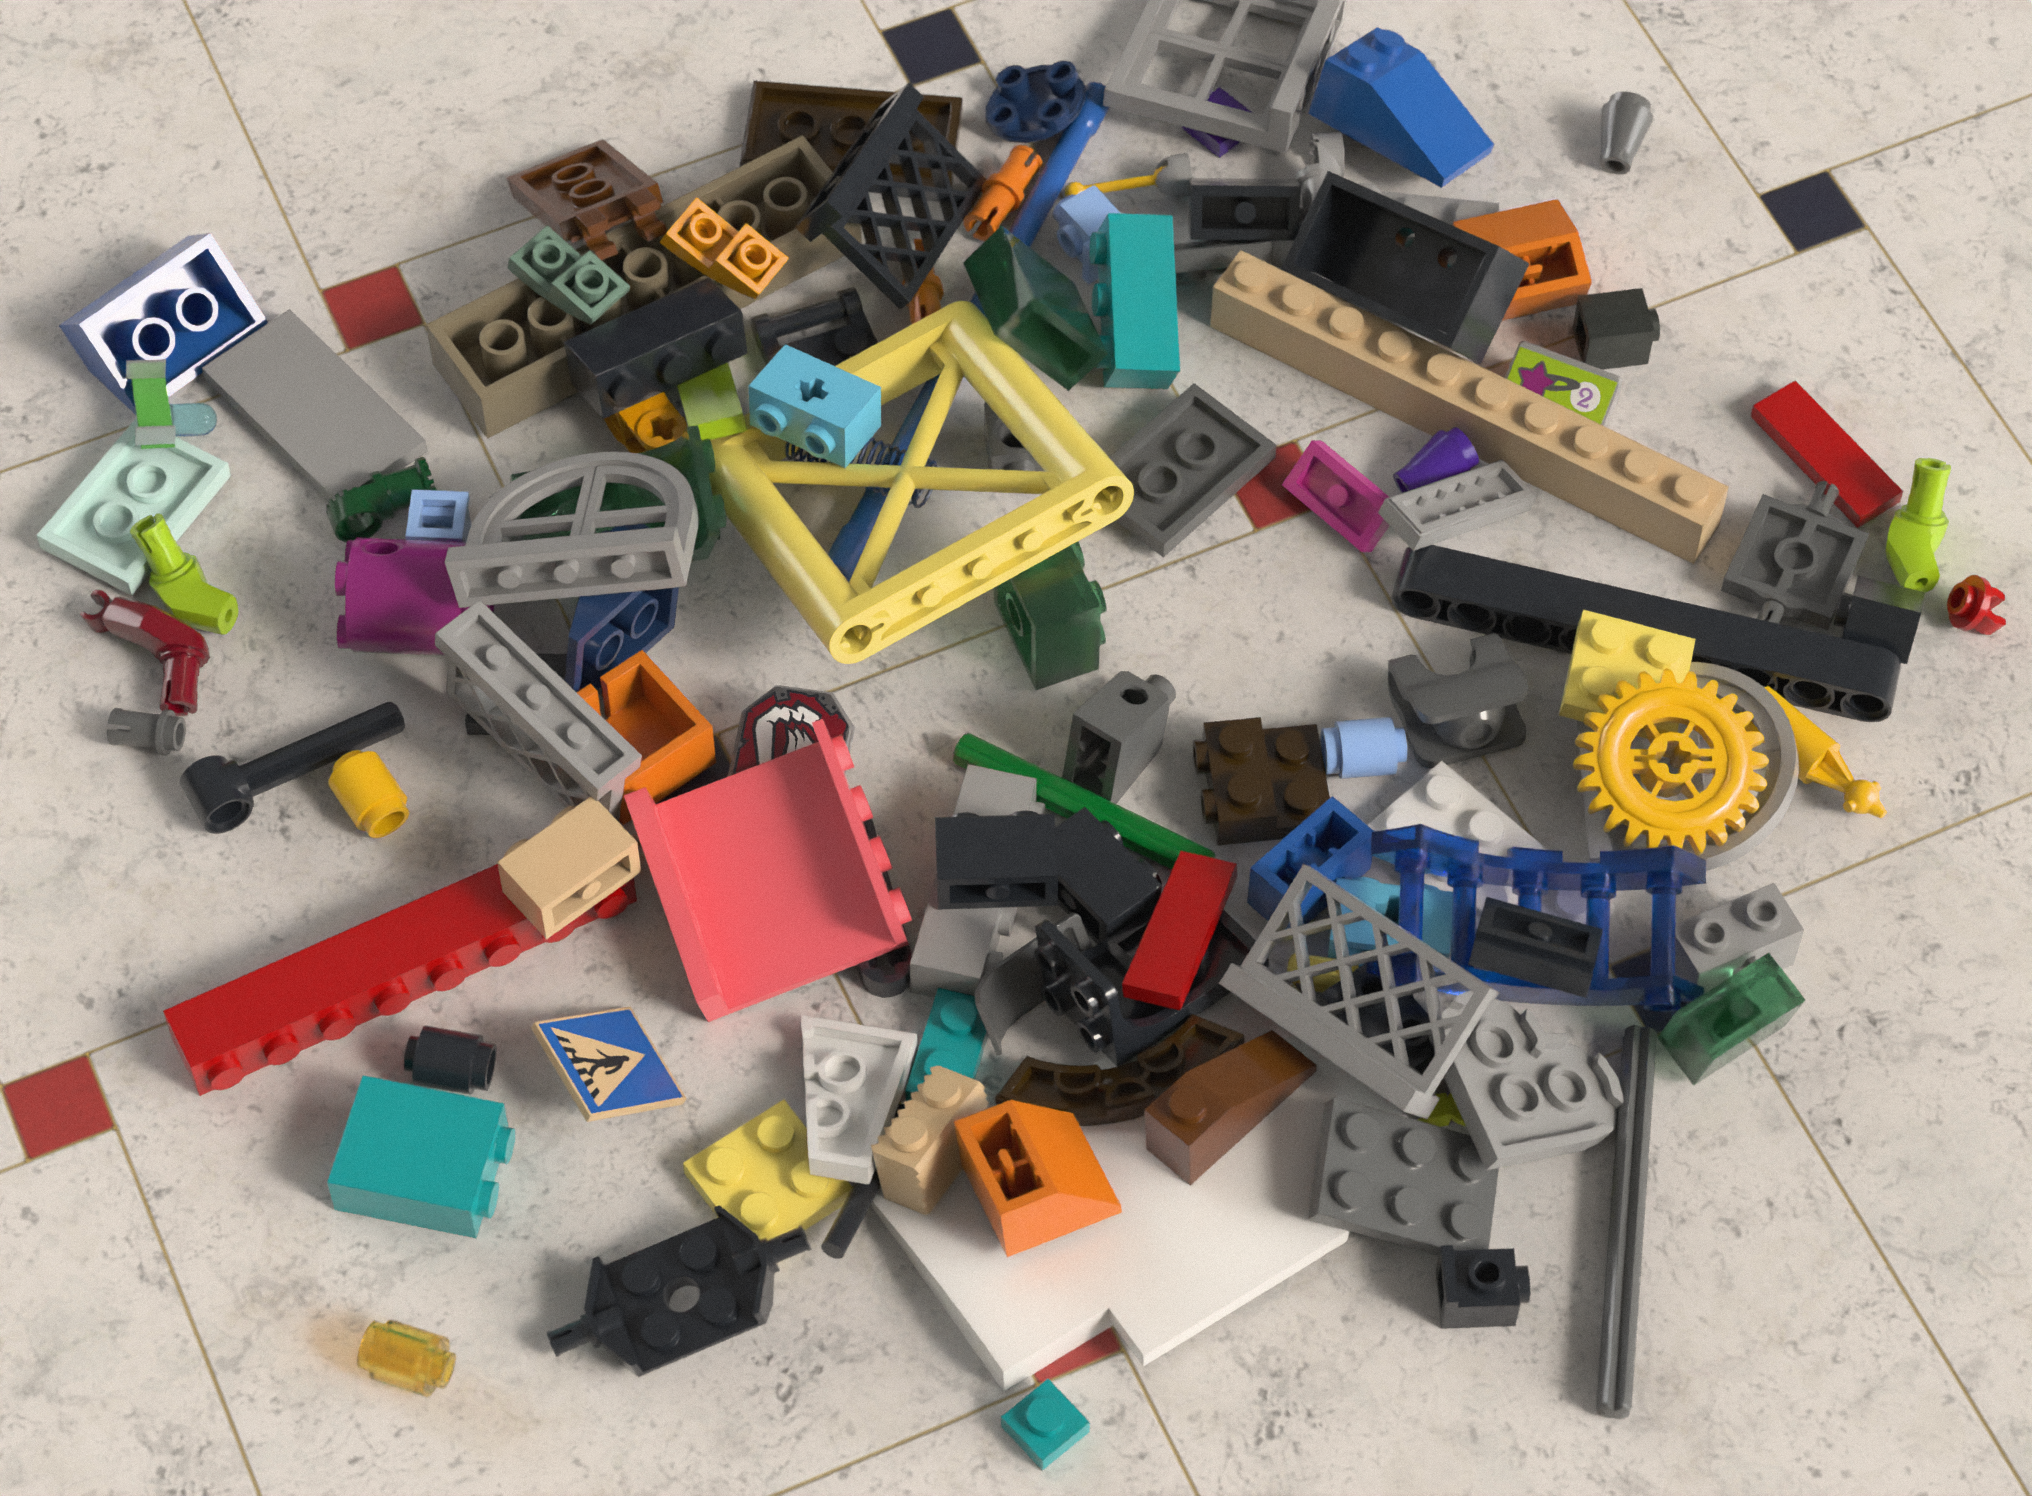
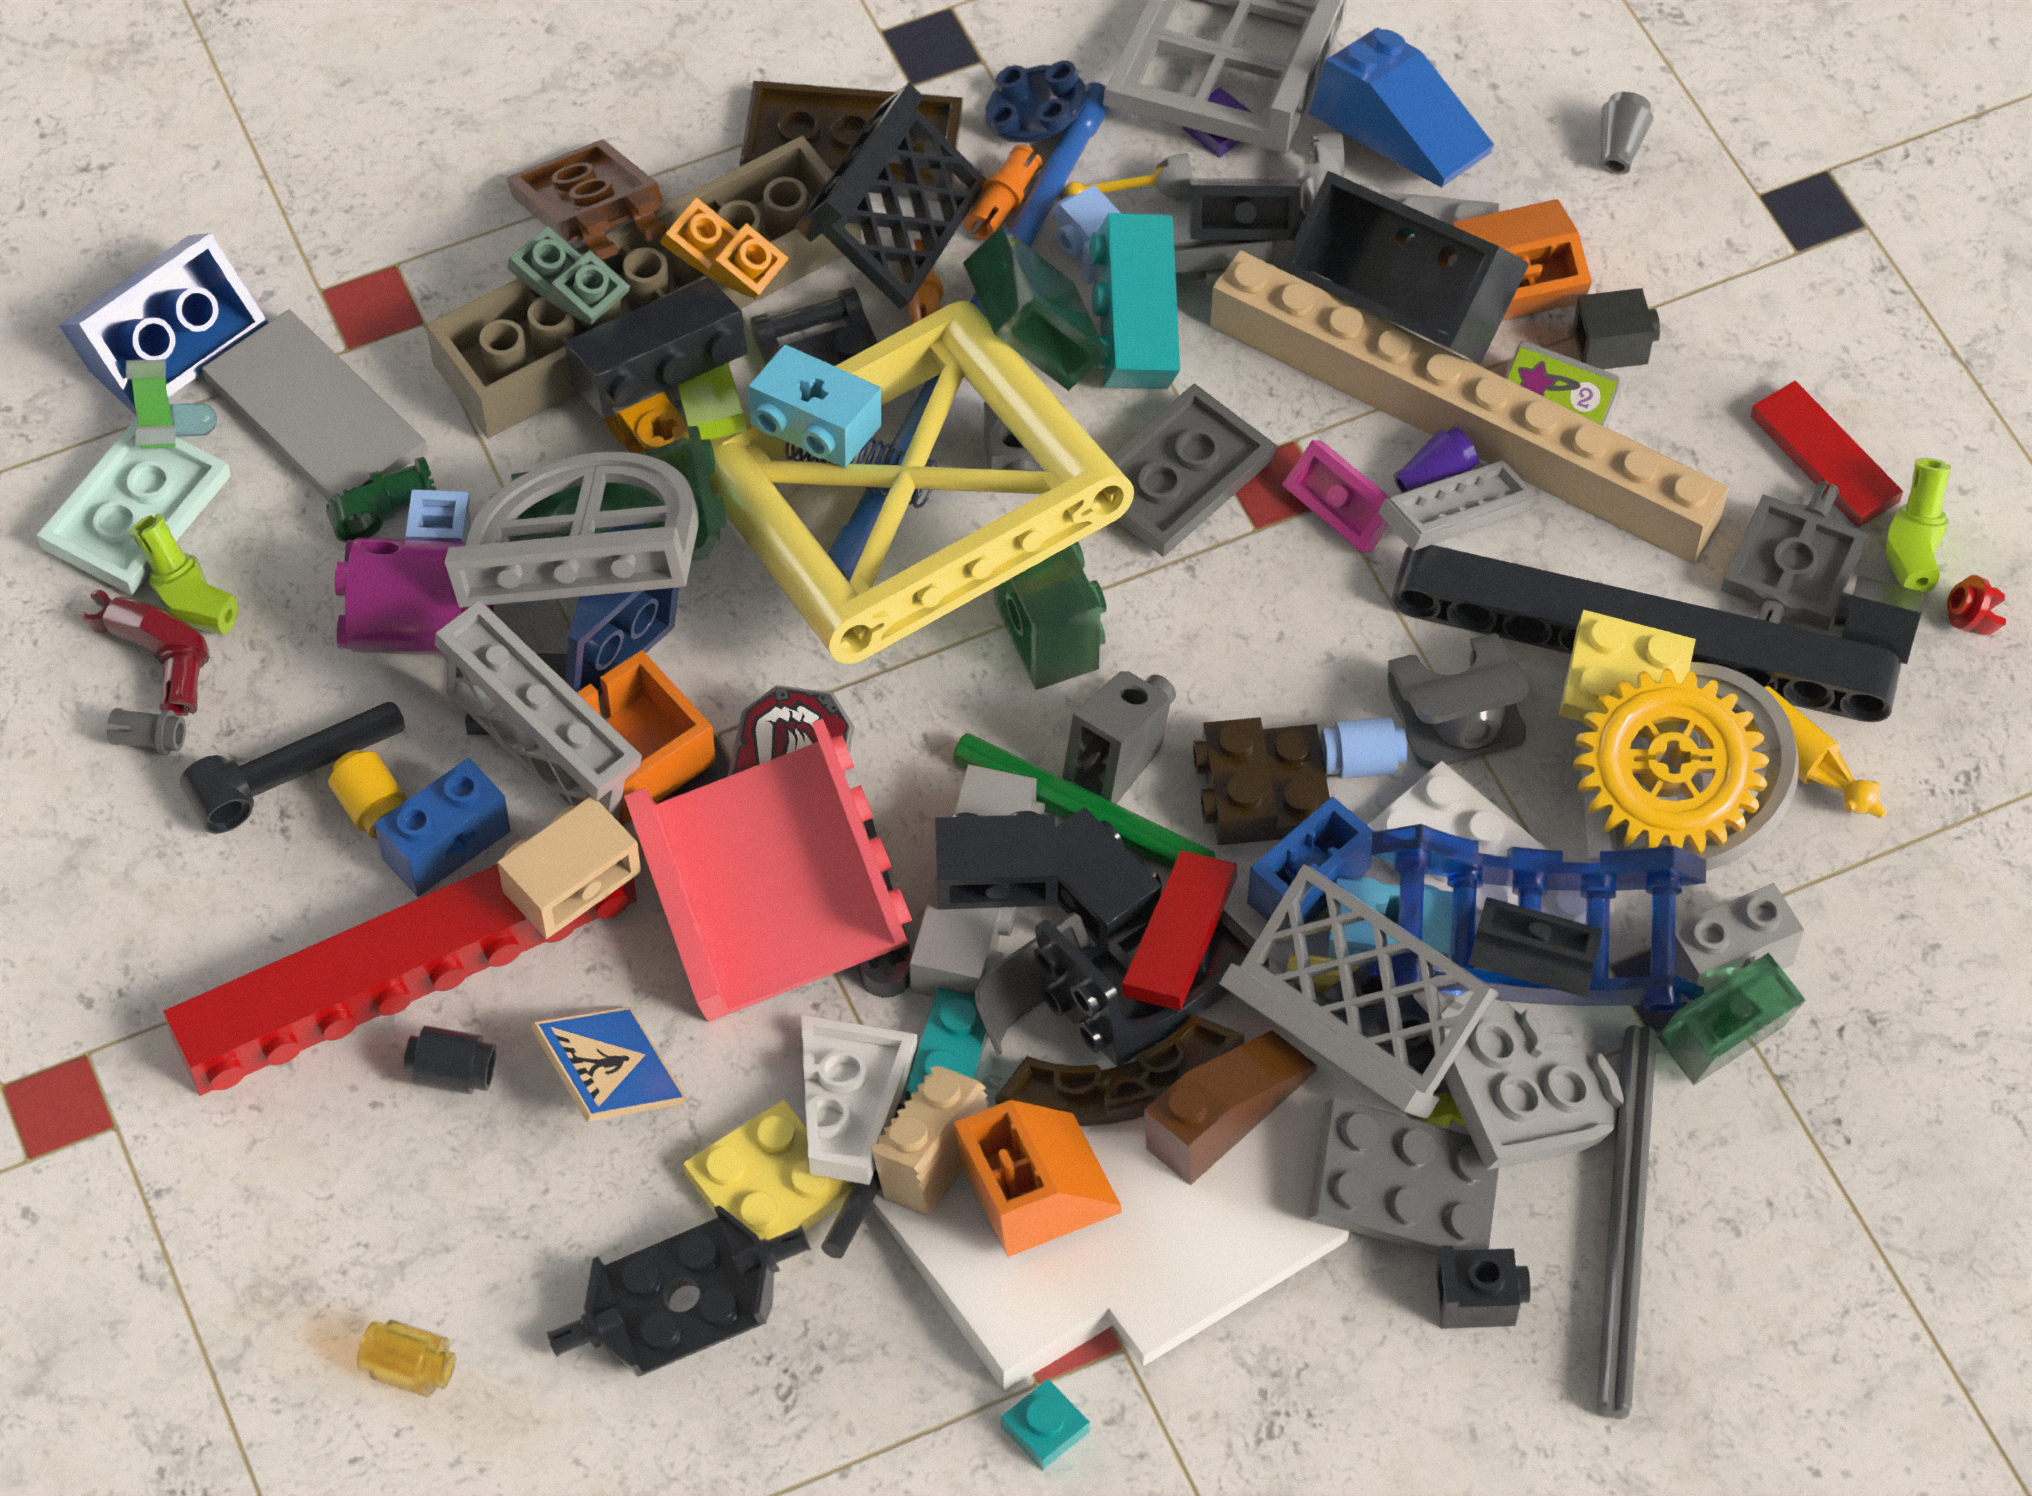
teal brick [327,1075,516,1239] -> none
none -> blue brick [374,757,511,898]

